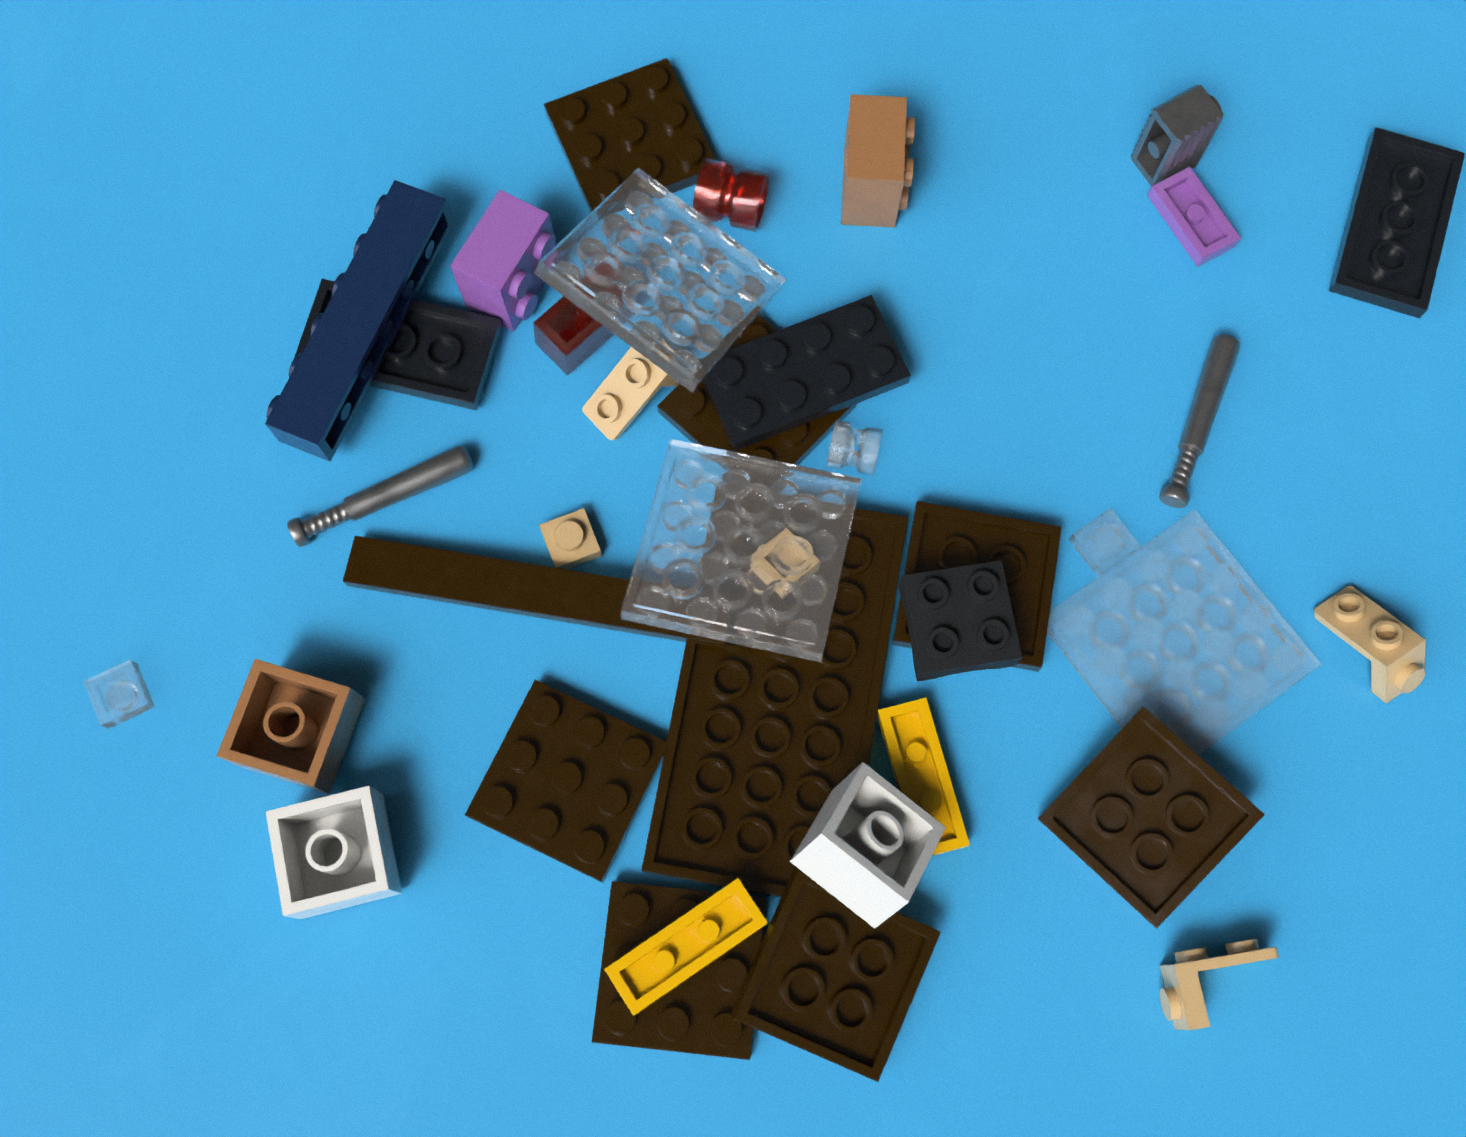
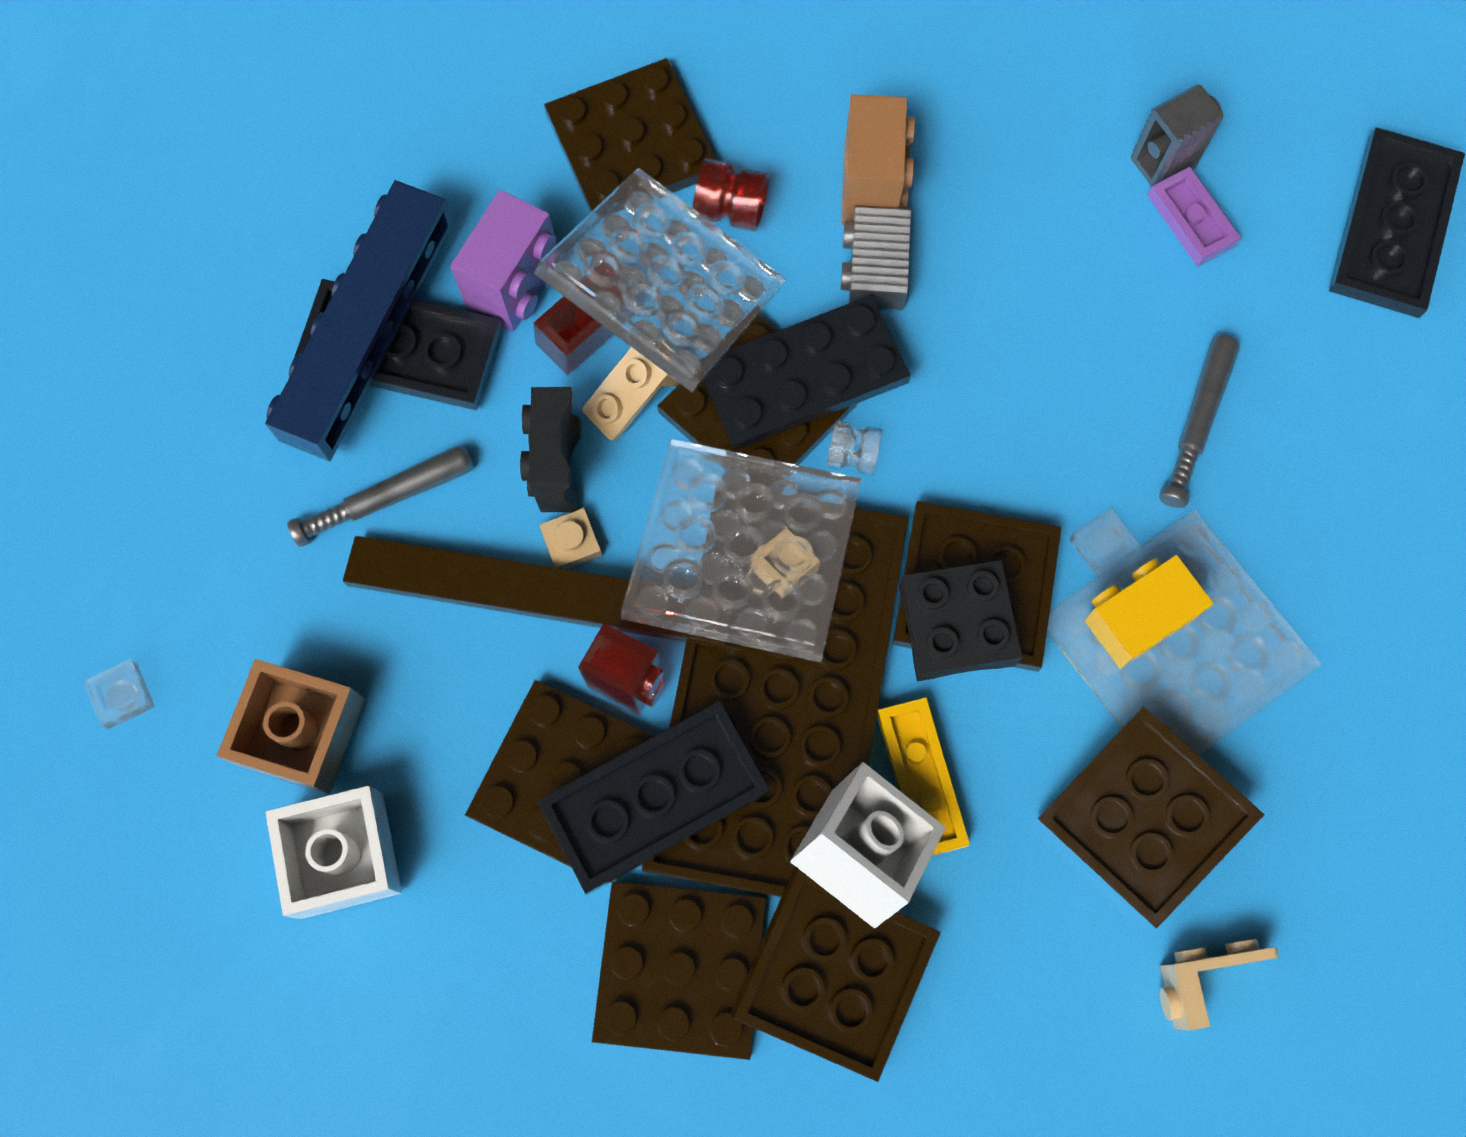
yellow plate [604,878,768,1016] -> none
tan bracket [1314,586,1426,704] -> none
none -> black brick [520,387,581,512]
none -> black plate [537,701,770,895]
none -> clear red brick [578,623,666,715]
none -> flat silver brick [840,205,911,311]
none -> yellow brick [1084,555,1214,669]

